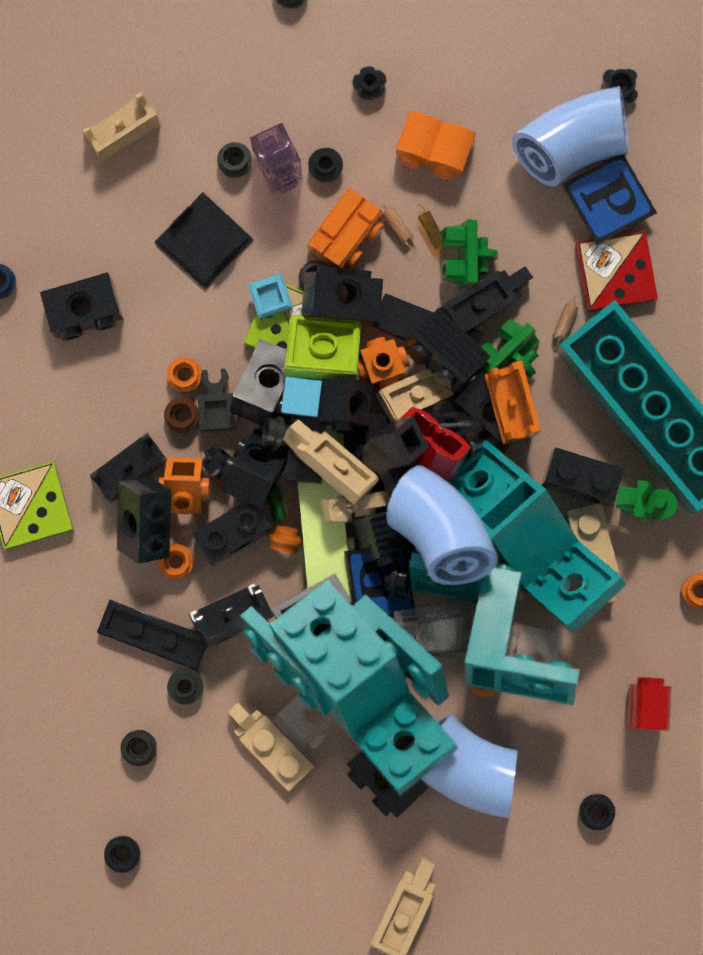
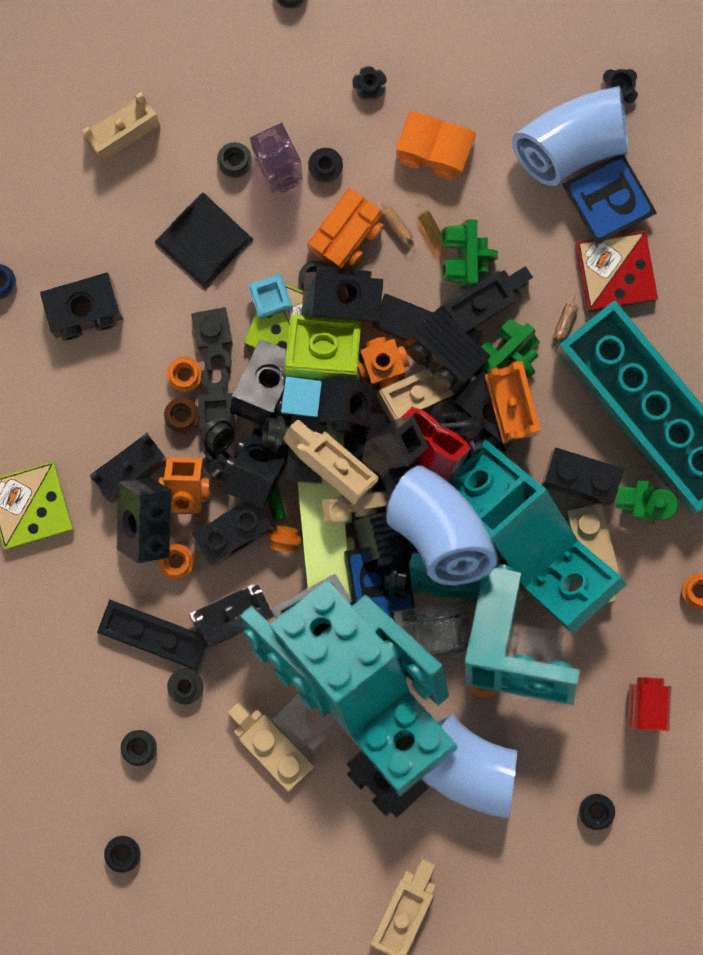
none -> pearl dark grey plate [191,307,233,373]
none -> pearl dark grey plate [200,418,235,453]

